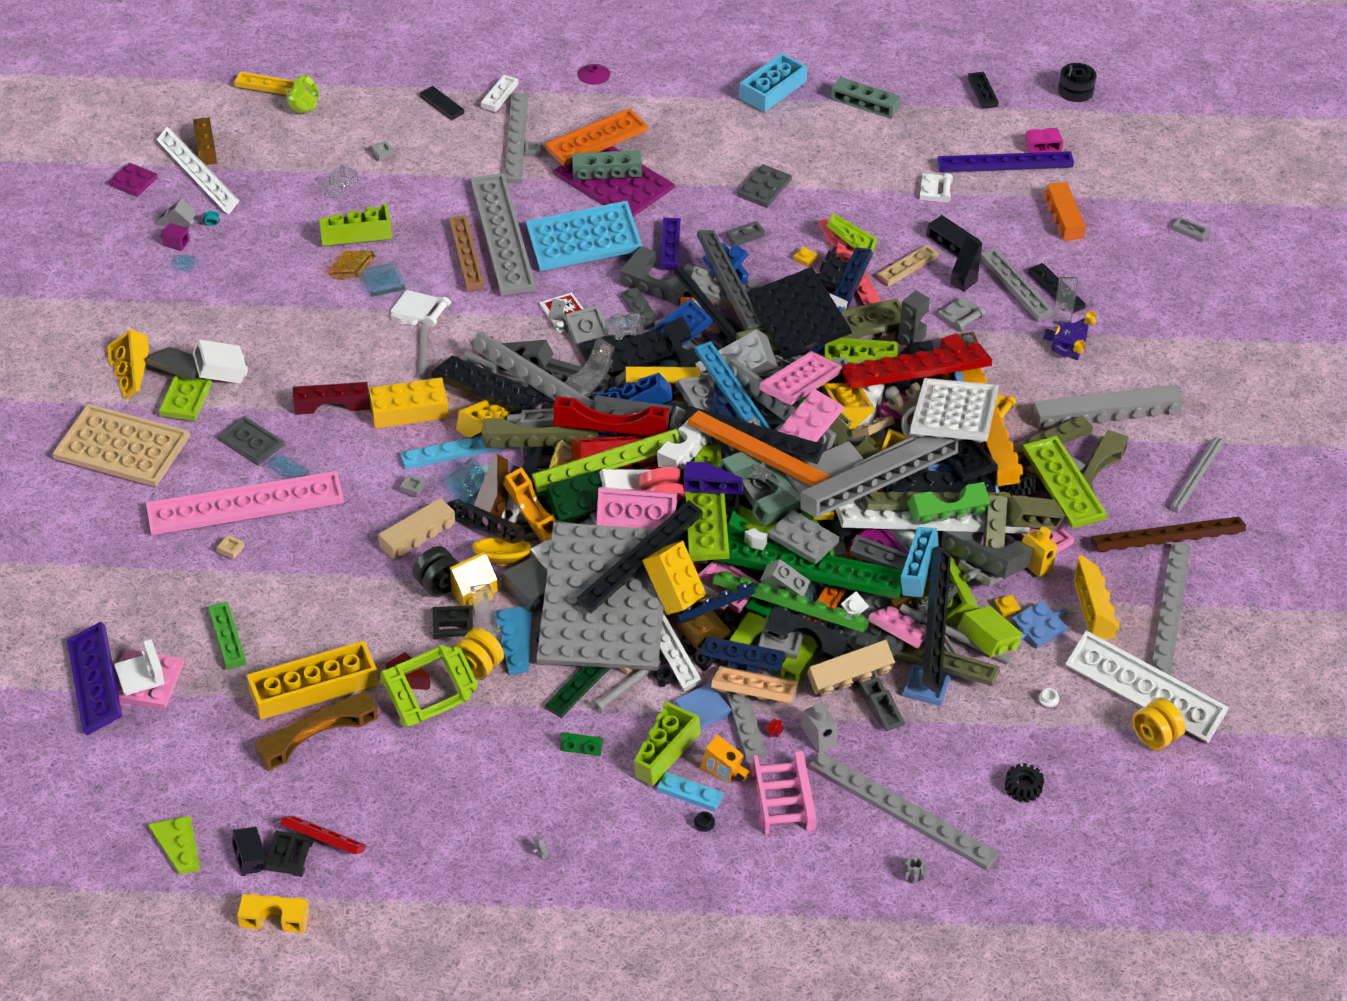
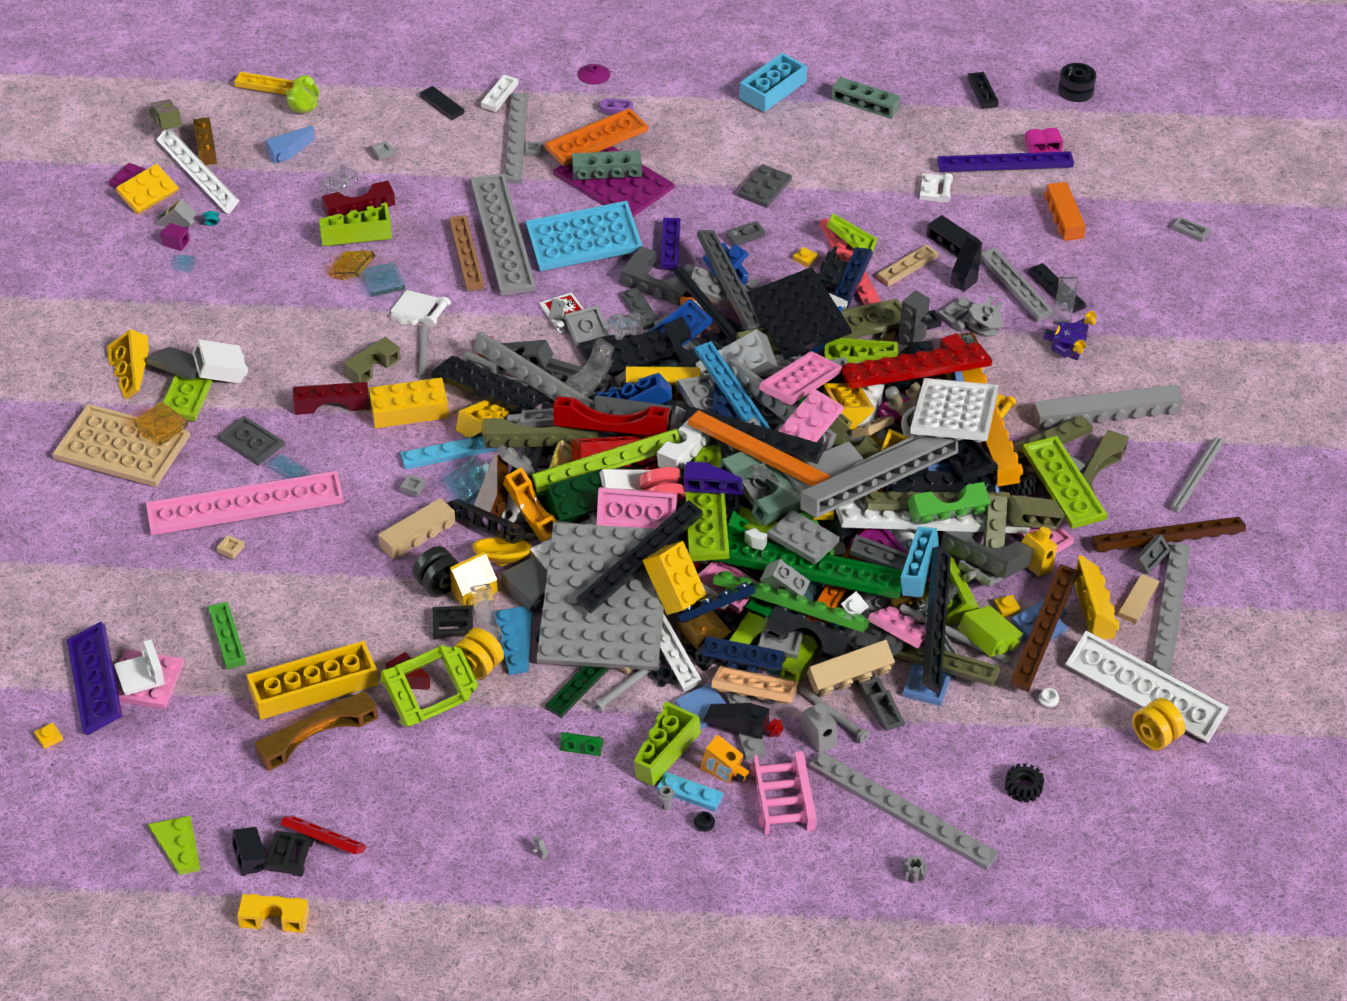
none -> yellow plate [34,722,63,749]
none -> yellow plate [116,164,179,215]
none -> clear yellow plate [134,401,188,446]
none -> olive arch [149,99,182,130]
none -> medium blue slope [265,125,315,164]
none -> dark red arch [322,180,395,217]
none -> olive arch [344,337,401,383]
none -> light grey plate [497,444,535,476]
none -> medium lavender plate [600,98,634,114]
none -> light grey pin [658,785,675,811]
none -> black slope [704,703,770,739]
none -> light grey bar [798,686,870,743]
none -> black plate [921,310,942,330]
none -> light grey hinge [965,296,1004,337]
none -> reddish brown plate [1010,564,1079,693]
none -> tan tile [1118,574,1160,624]
none -> dark grey plate [1134,534,1171,574]

